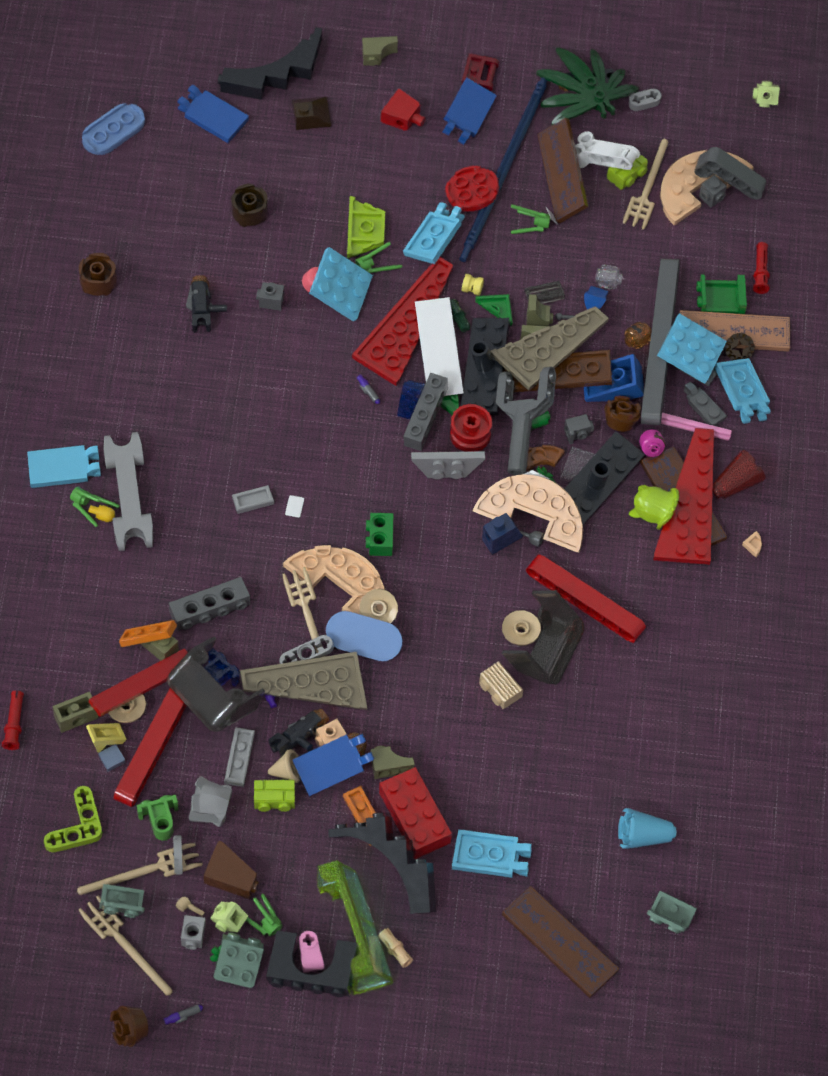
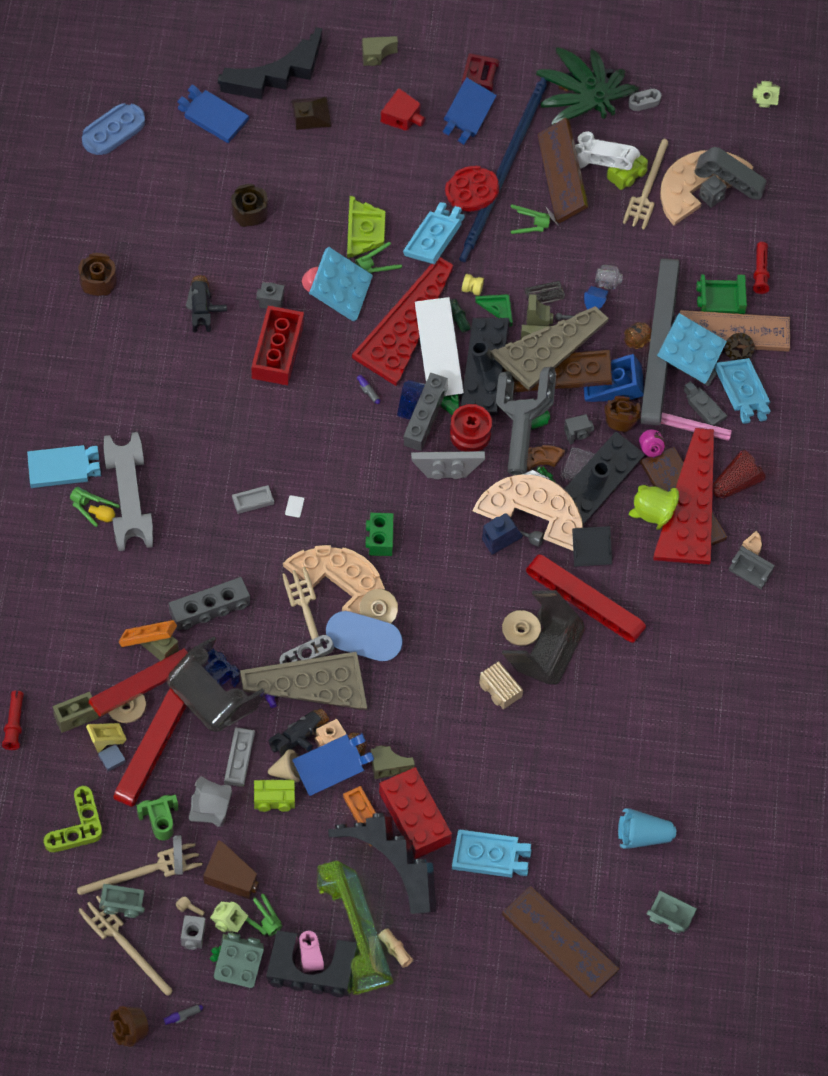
none -> red brick [251,306,304,386]
none -> black piece [572,526,612,567]
none -> dark grey hinge [729,546,775,589]

